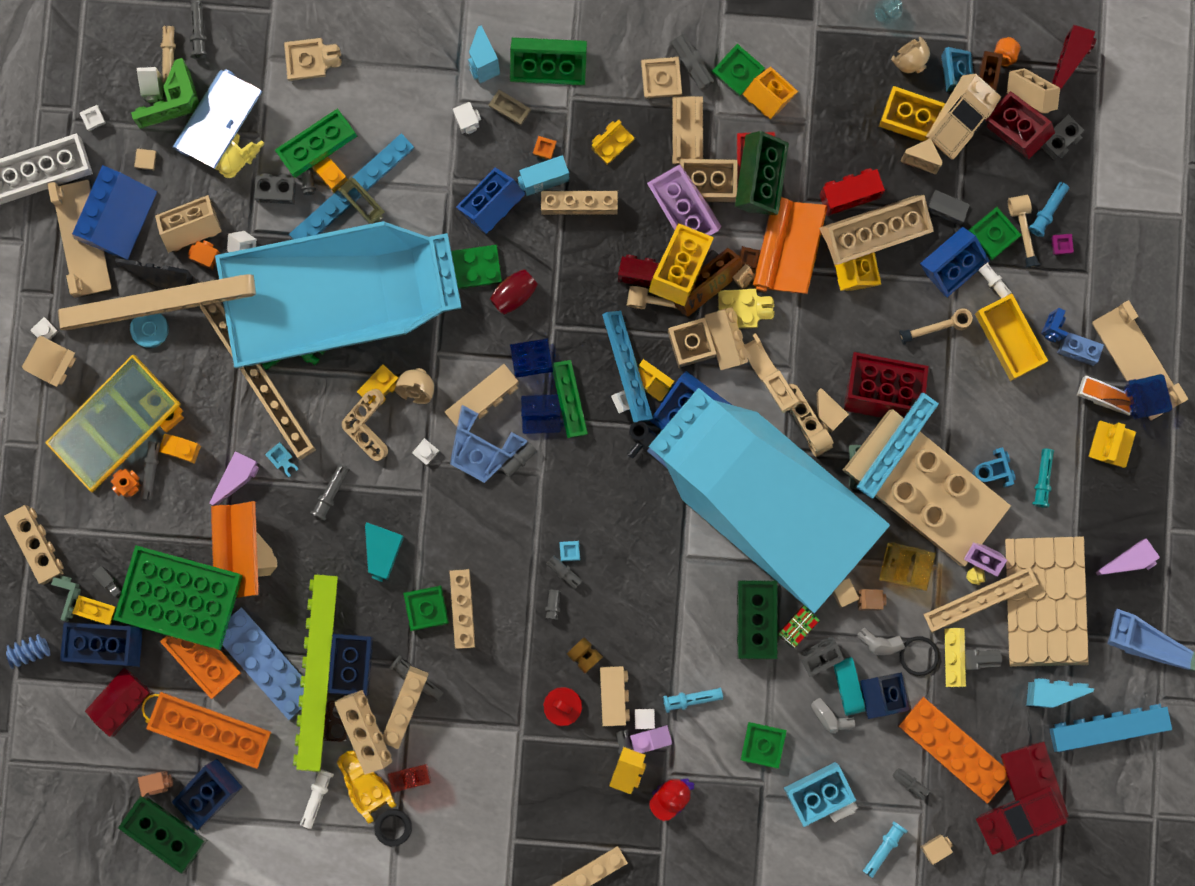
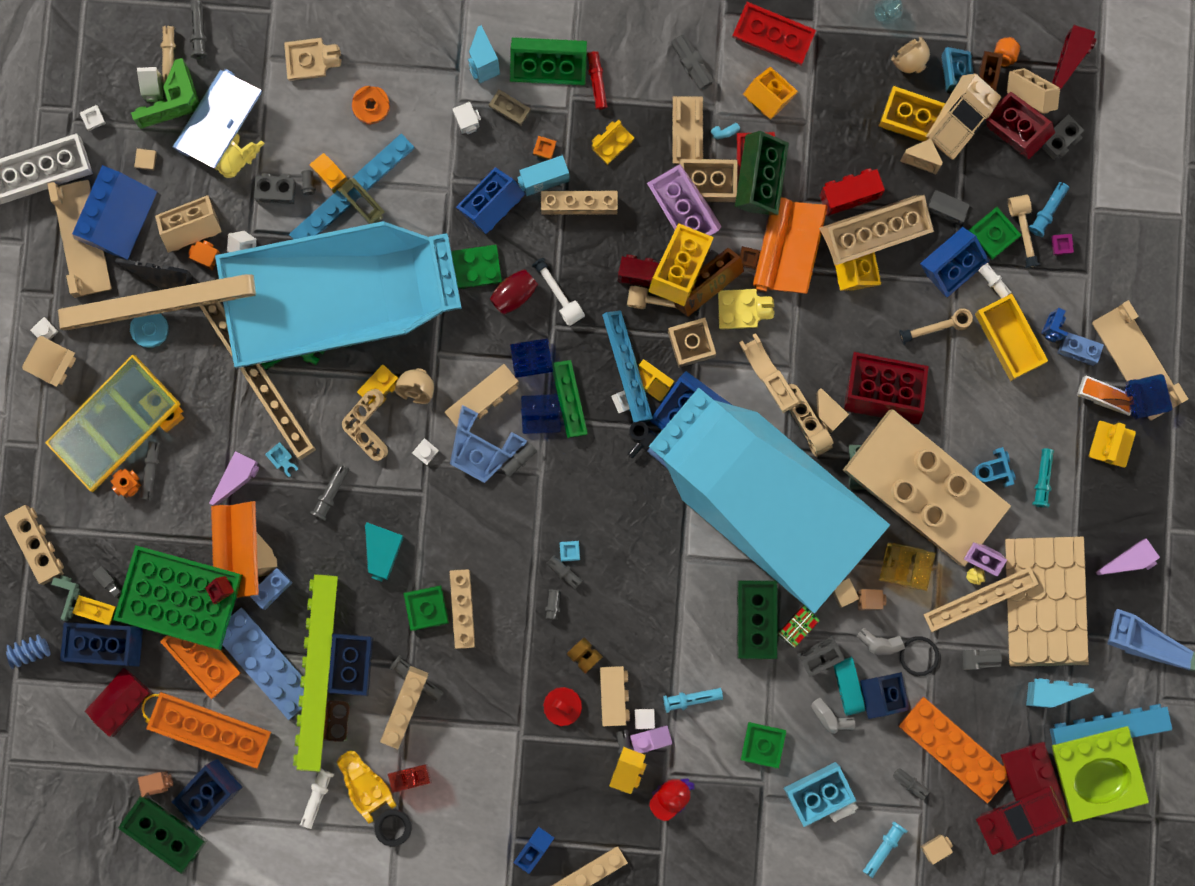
light orange slope [159,433,201,464] -> none
green plate [275,108,358,179] -> none
tan brick [334,690,392,774] -> none
tan plate [641,57,682,99] -> none
tan brick [705,307,748,370] -> none
green plate [712,43,765,97] -> none
tan tile [732,264,755,290] -> none
medium azure tile [856,392,939,499] -> none
light yellow plate [945,628,966,687] -> none
none -> dark red slope [205,576,234,604]
none -> medium blue brick [250,568,293,610]
none -> orange plate [352,86,390,125]
none -> blue slope [513,827,554,874]
none -> white piece [532,258,585,326]
none -> red pin [587,51,608,110]
none -> medium azure arm [711,123,740,140]
none -> red plate [732,2,816,66]
none -> lime piece [1051,726,1149,822]

